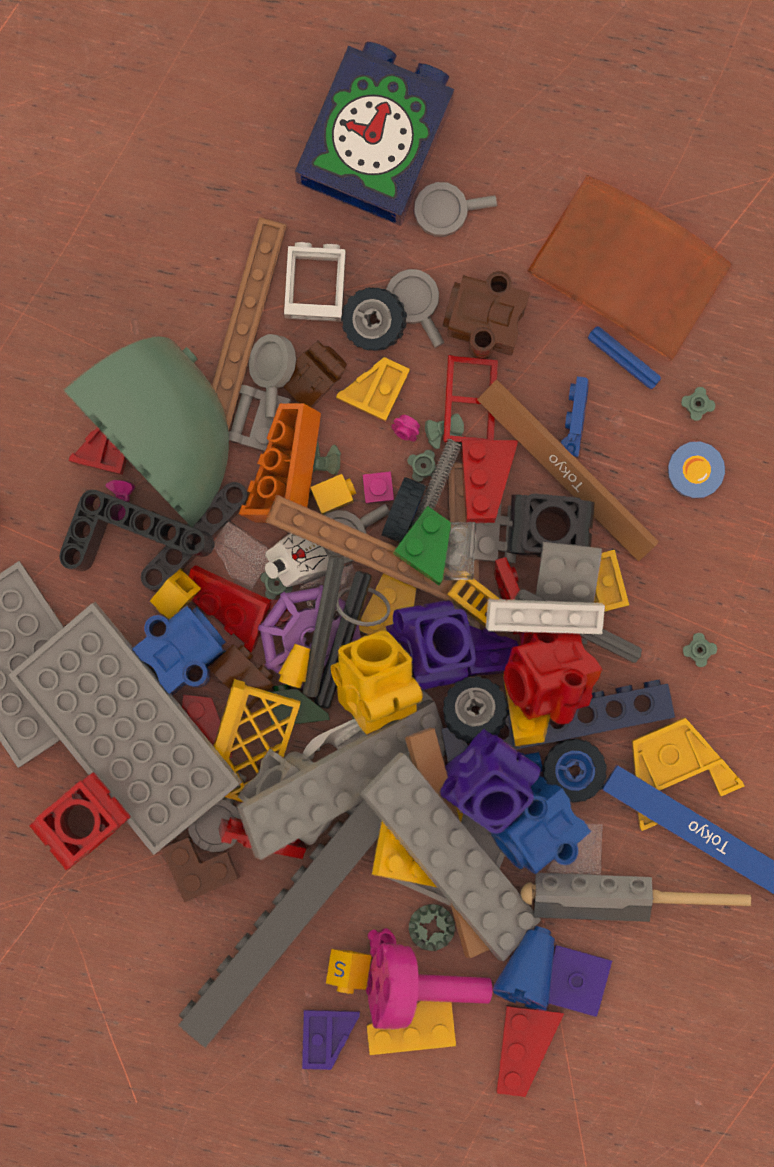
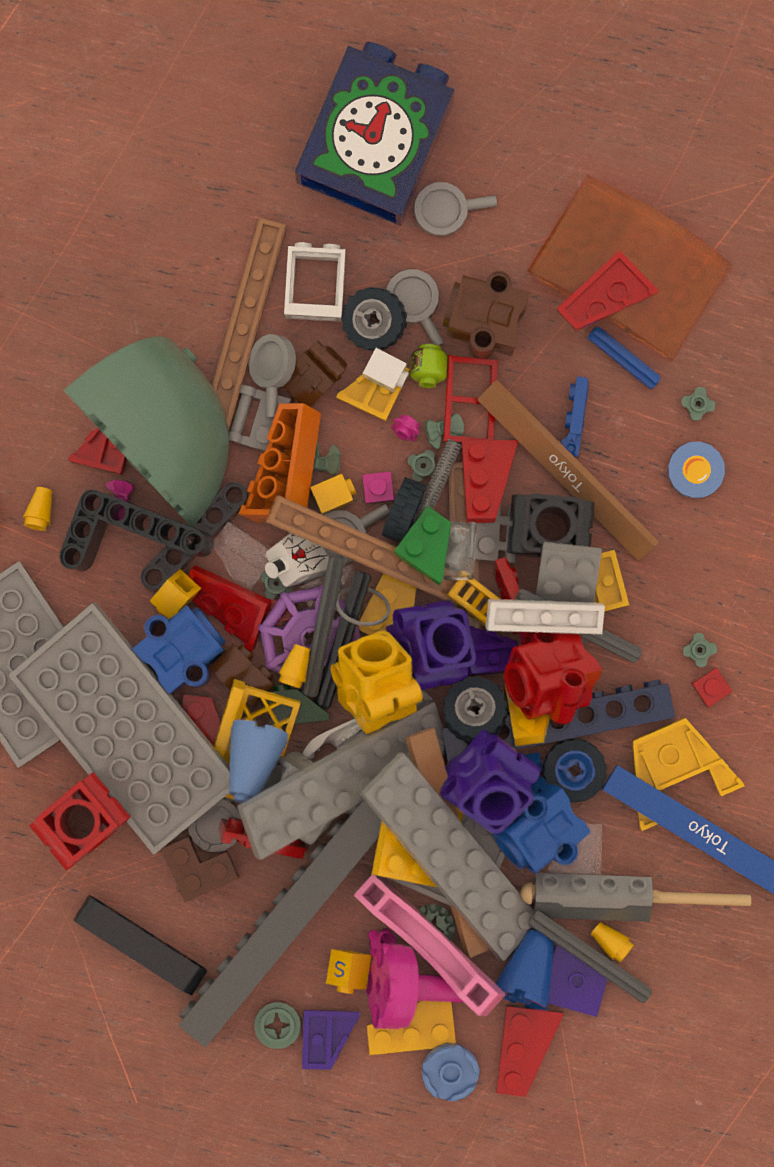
none -> yellow cone [23,487,53,531]
none -> black beam [73,895,208,996]
none -> medium blue cone [229,720,288,803]
none -> sand green gear [254,1002,301,1049]
none -> bright pink arch [354,875,506,1016]
none -> white brick [363,348,409,393]
none -> lime head [410,344,448,388]
none -> medium blue tile [421,1043,480,1101]
none -> dark grey axle [529,911,652,1003]
none -> red wing [556,250,659,331]
none -> yellow cone [590,922,634,963]
none -> red plate [692,668,732,708]

